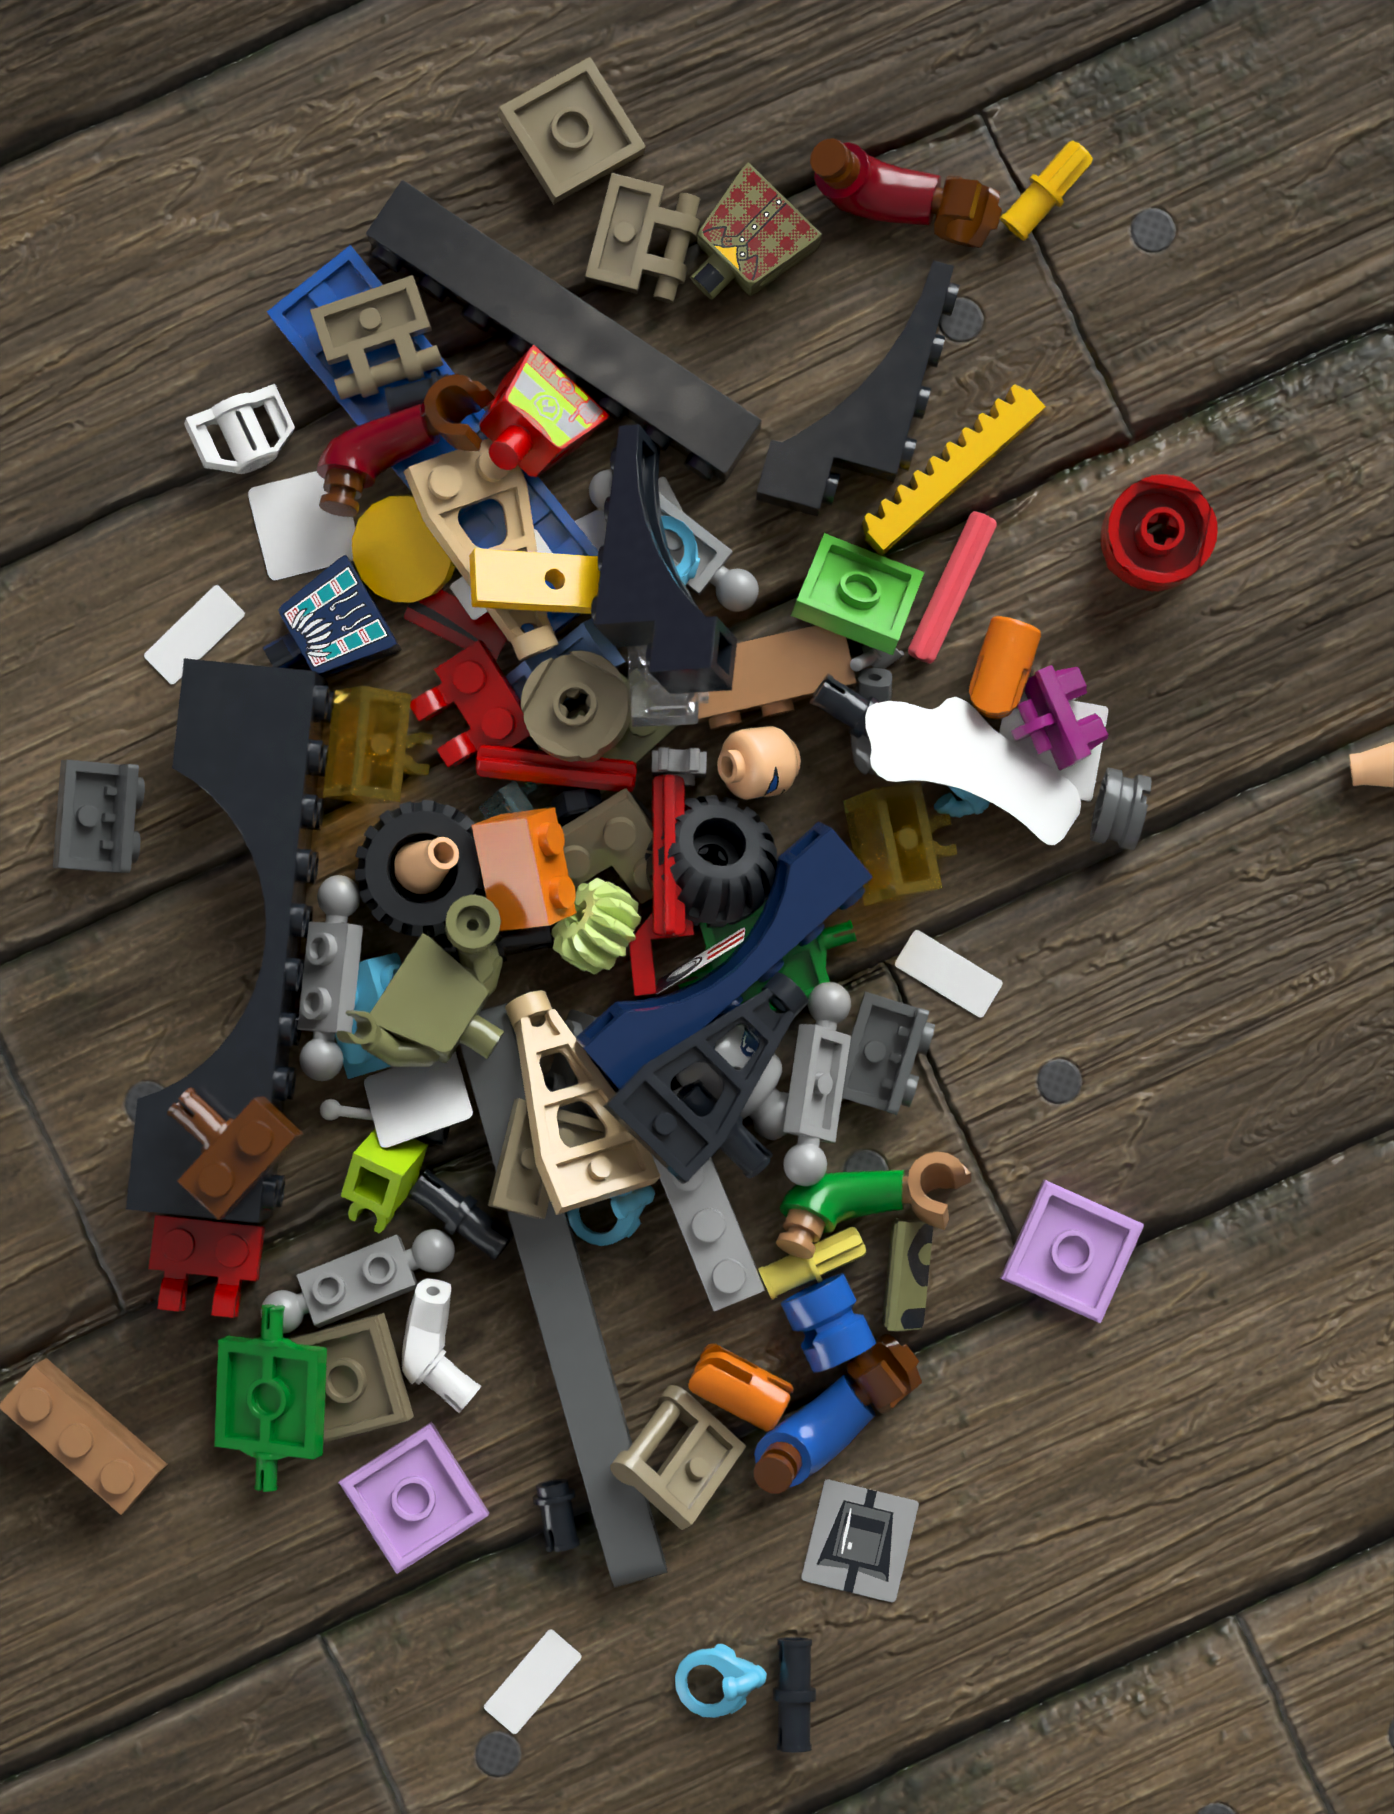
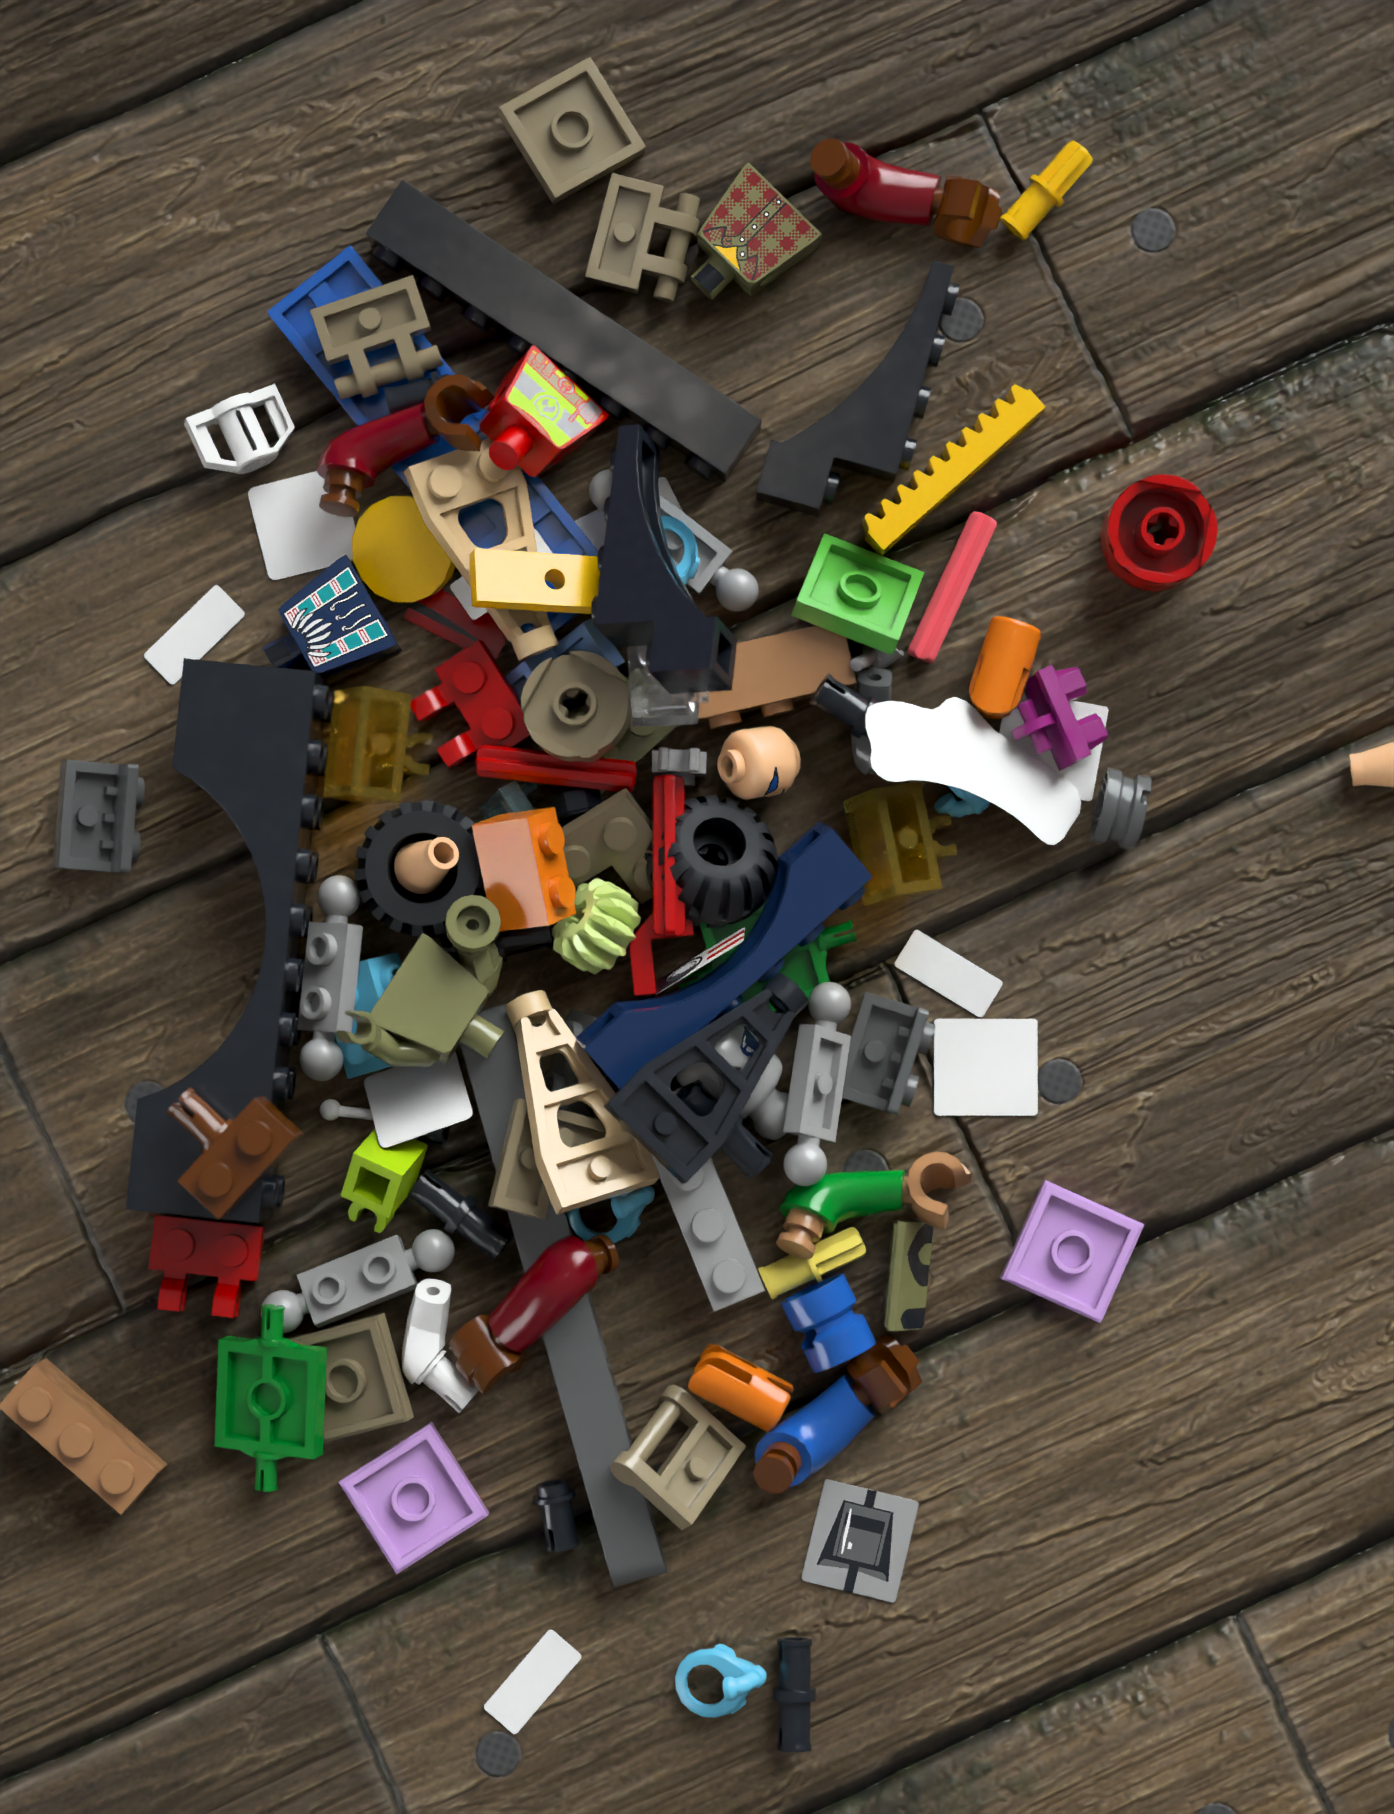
none -> dark red piece [449,1234,619,1395]
none -> white sticker [934,1019,1038,1116]

